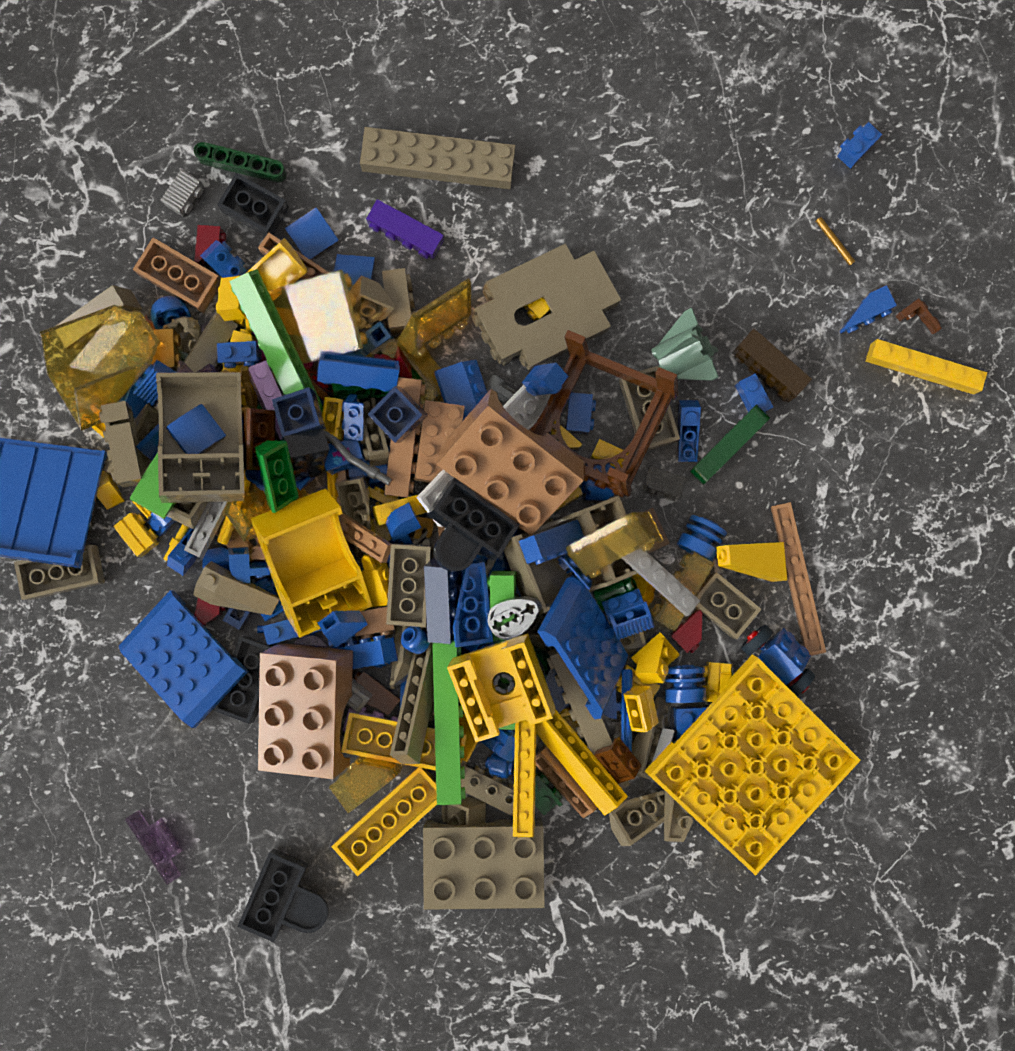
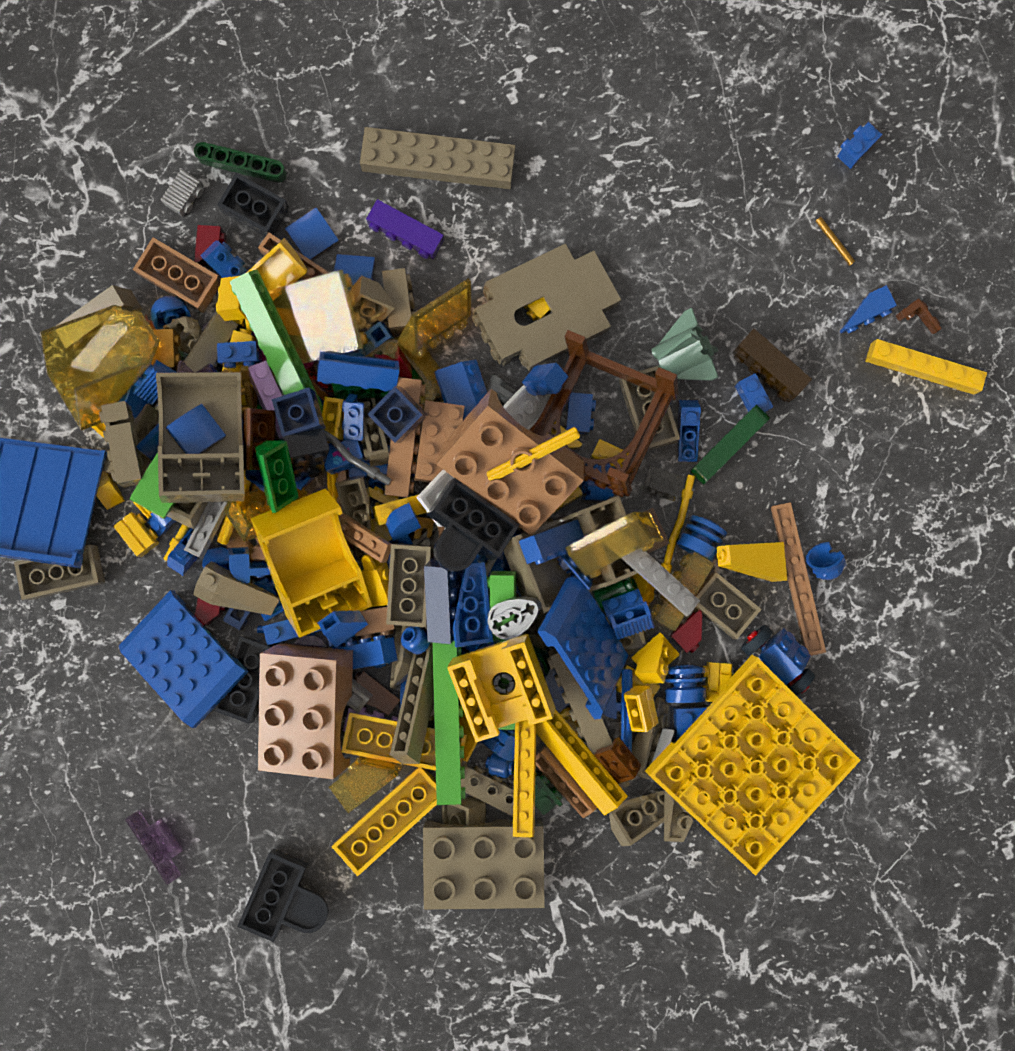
none -> yellow axle [486,427,580,481]
none -> yellow bar [661,475,695,573]
none -> blue helmet [806,542,847,580]

